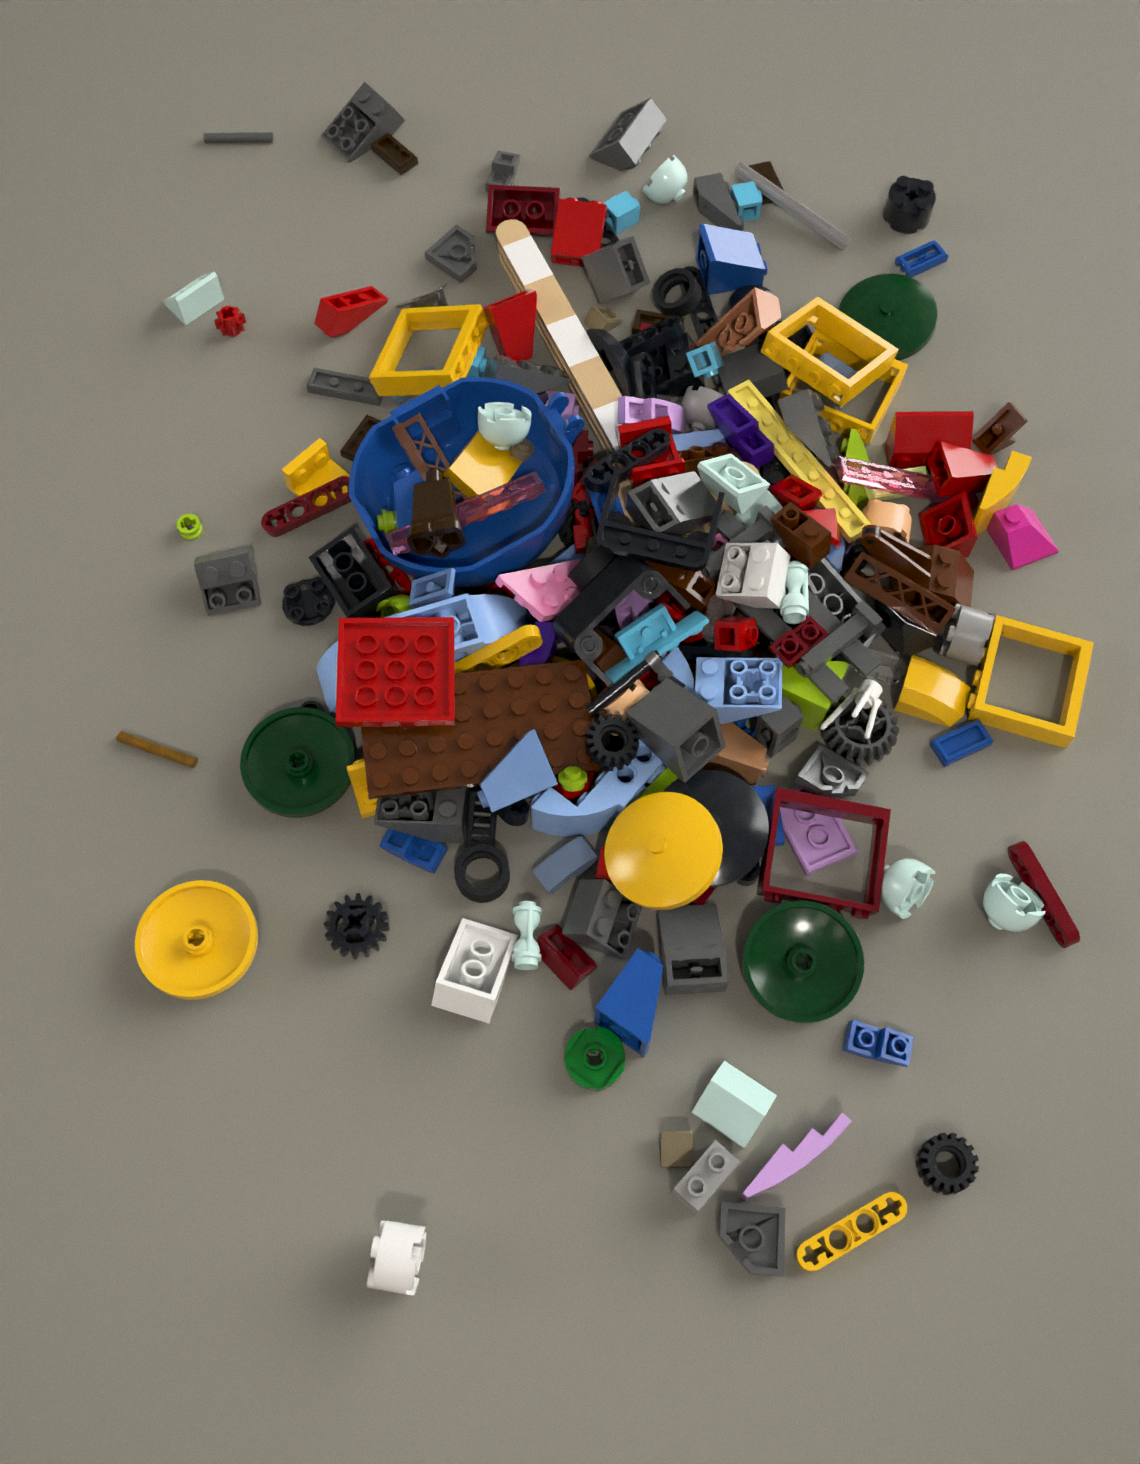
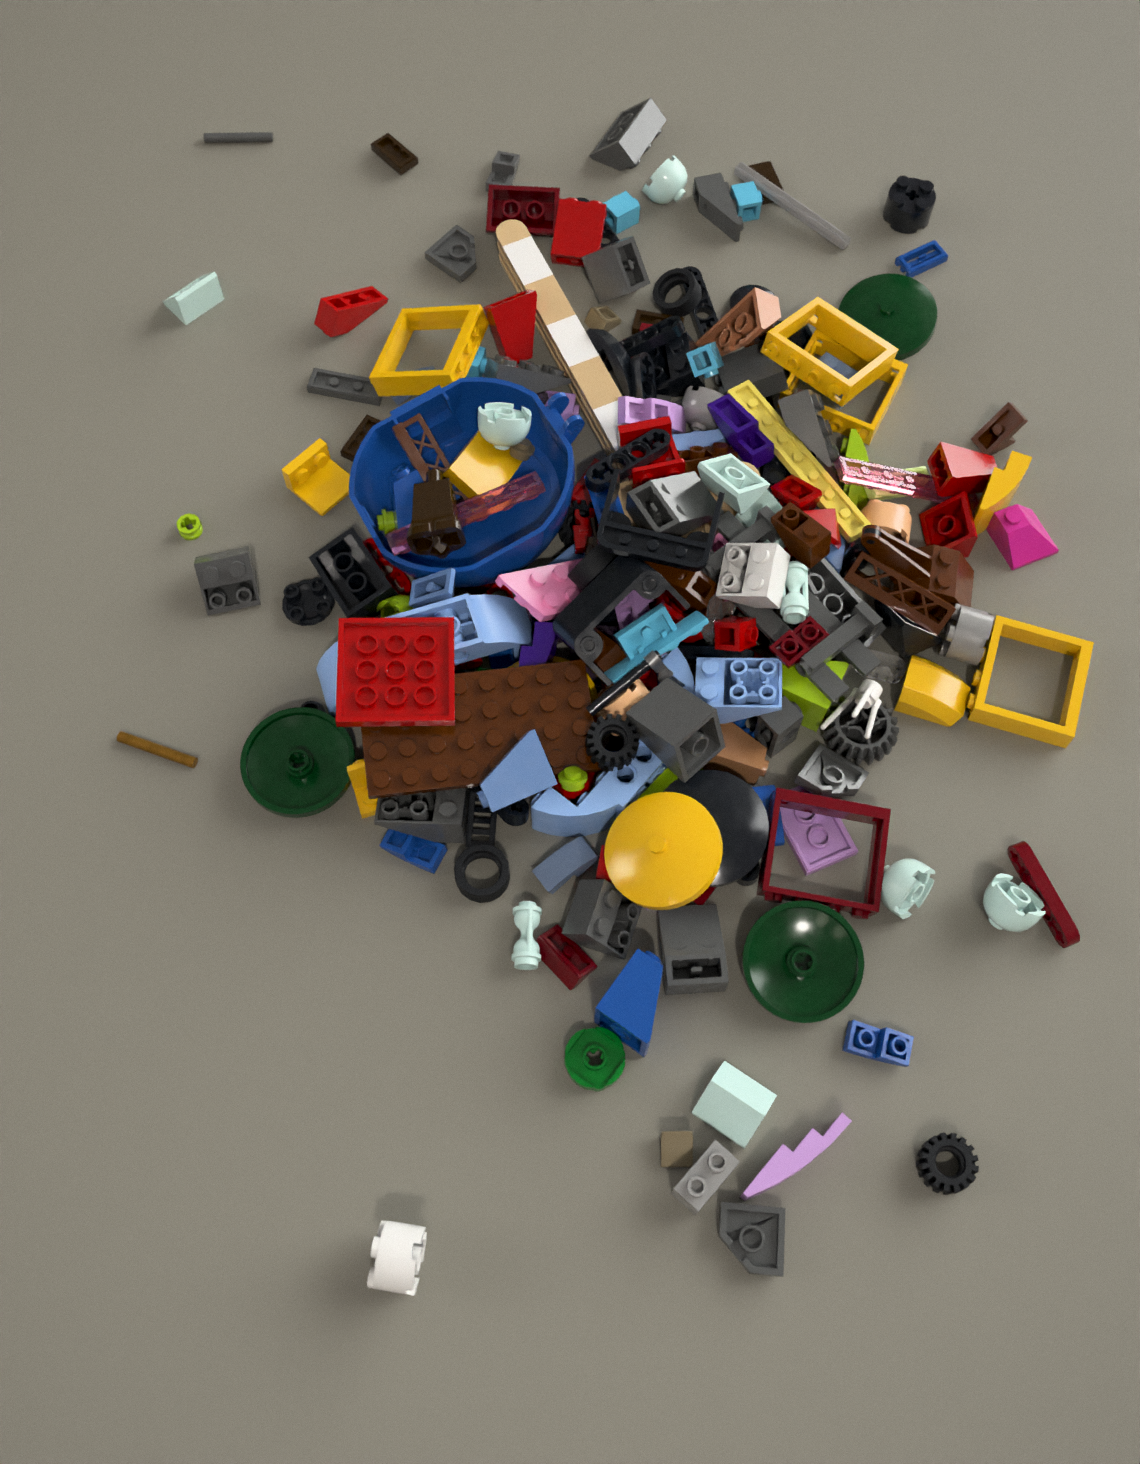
yellow dish [135,880,258,1000] -> none
red gear [214,306,246,337] -> none
dark red beam [261,476,352,537] -> none
dark grey slope [321,81,405,162] -> none
black gear [324,893,390,959] -> none
clear smoke piece [394,284,448,308] -> none
white slope [431,918,519,1024] -> none
yellow beam [455,625,543,674] -> none
dark red slope [572,430,594,487] -> none
blue slope [695,224,767,295] -> none
yellow beam [795,1192,907,1272] -> none
red slope [885,411,974,469] -> none
blue tile [929,719,994,767] -> none

